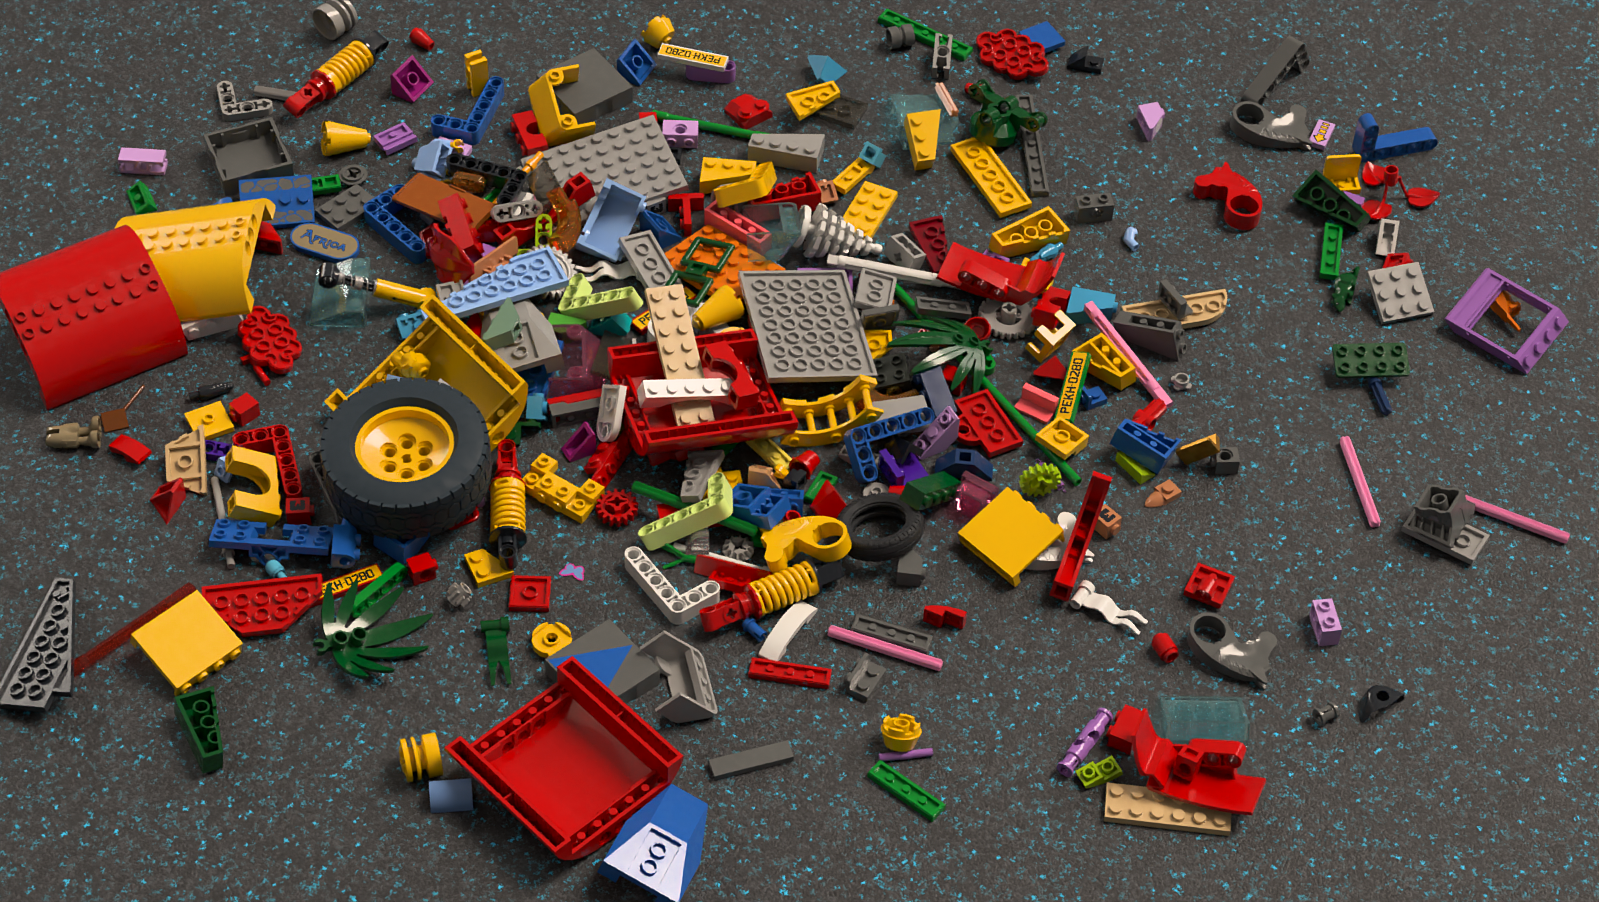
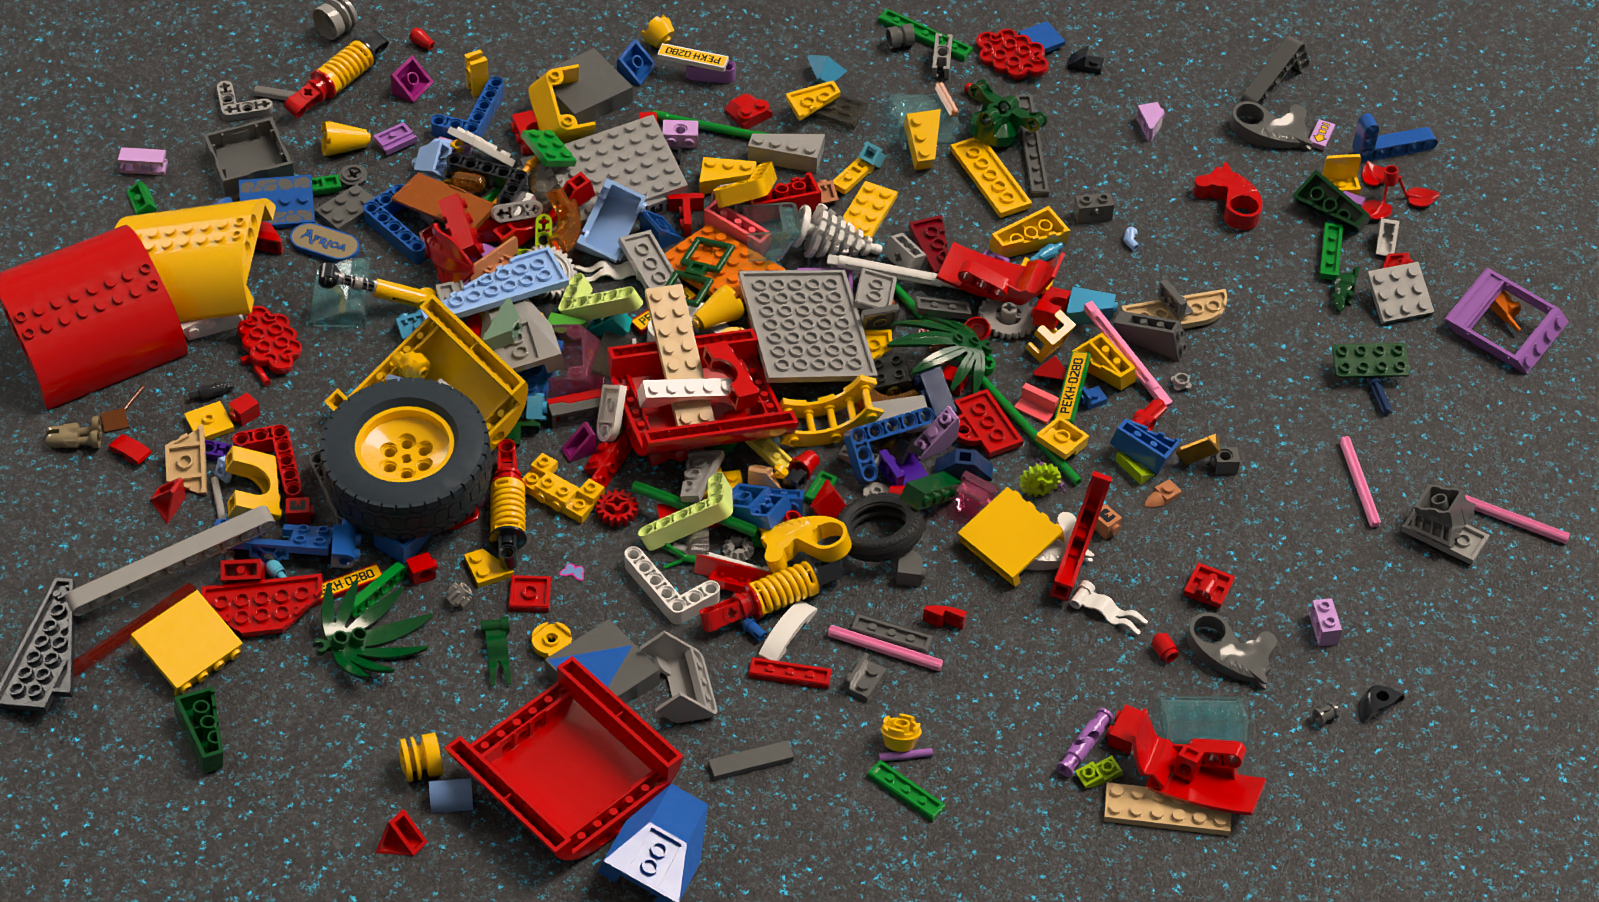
none -> light grey beam [65,505,276,616]
none -> red brick [221,559,265,584]
none -> red slope [375,809,428,856]
none -> white plate [447,126,515,167]
none -> green plate [521,129,577,167]

